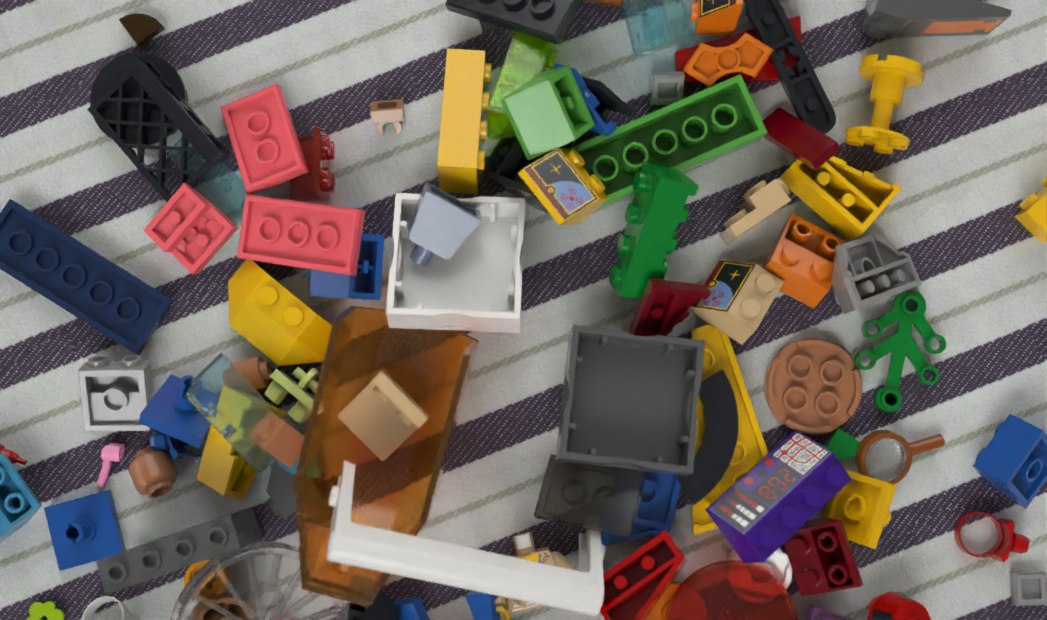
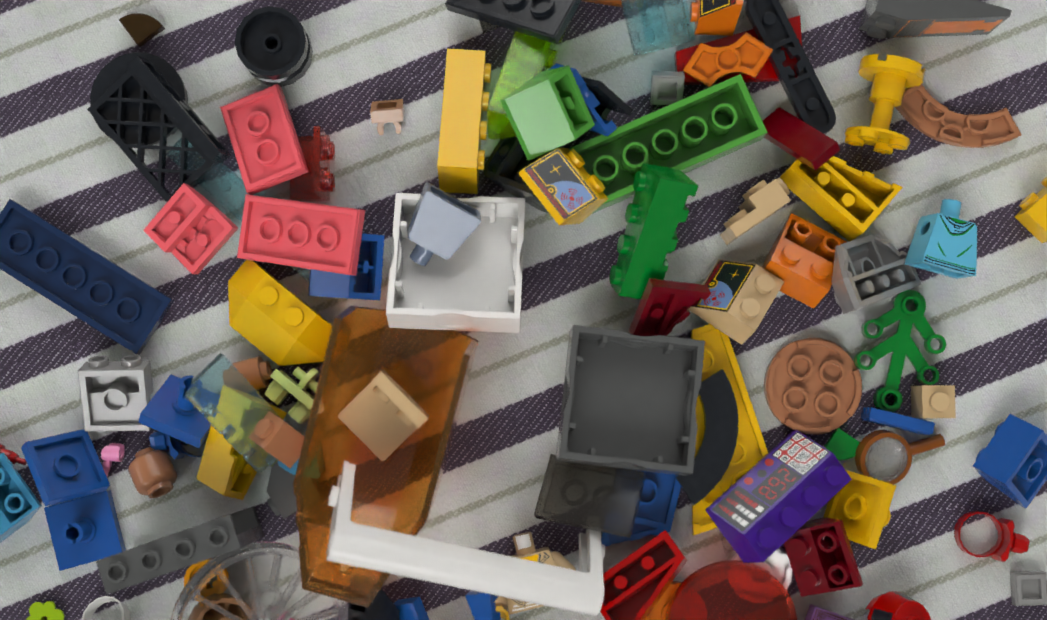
none -> blue tile [21,429,110,507]
none -> black wheel [235,6,313,87]
none -> blue tile [861,407,935,435]
none -> nougat tile [895,84,1022,148]
none -> medium azure torso [905,199,977,279]
none -> tan brick [911,385,956,418]

